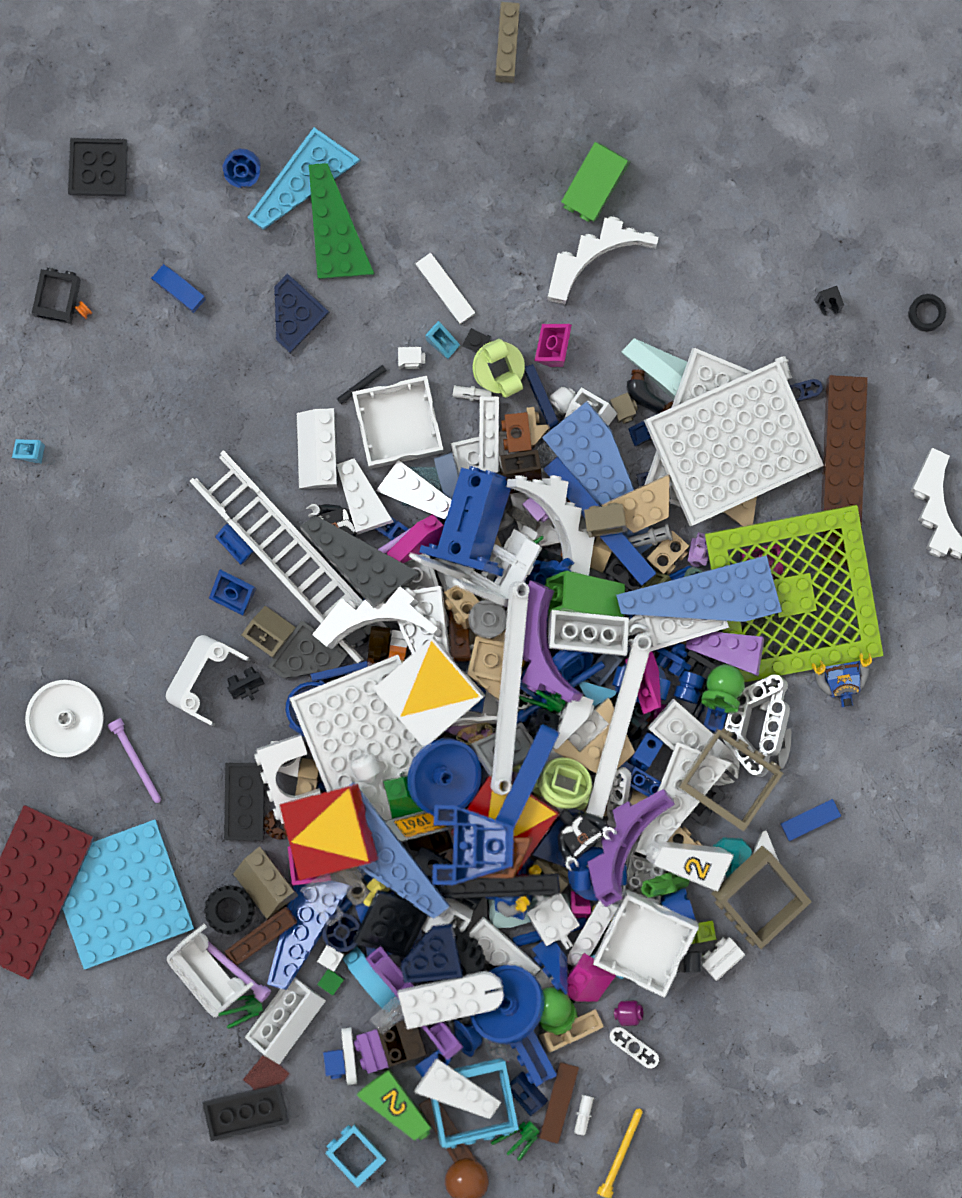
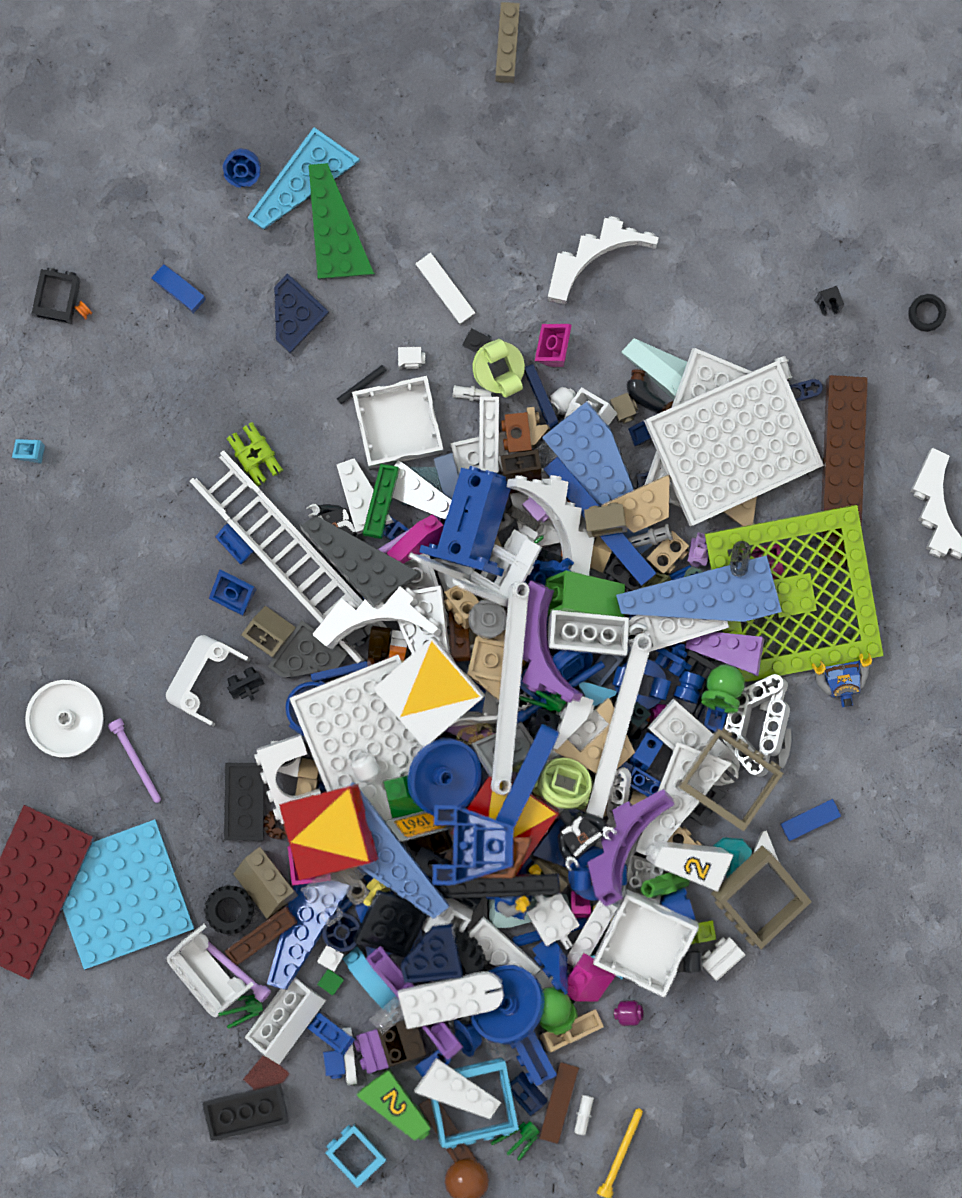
black plate [68,138,128,196] -> none
white slope [297,408,337,489] -> none
medium azure slope [425,321,460,359] -> none
bright green slope [561,142,631,222] -> none
white beam [609,1027,659,1068] -> none
dark pink slope [625,652,661,714] -> none
none -> lime pin [227,422,283,487]
none -> blue plate [306,1011,355,1055]
none -> green tile [362,463,400,539]
none -> clear smoke beam [730,541,751,577]

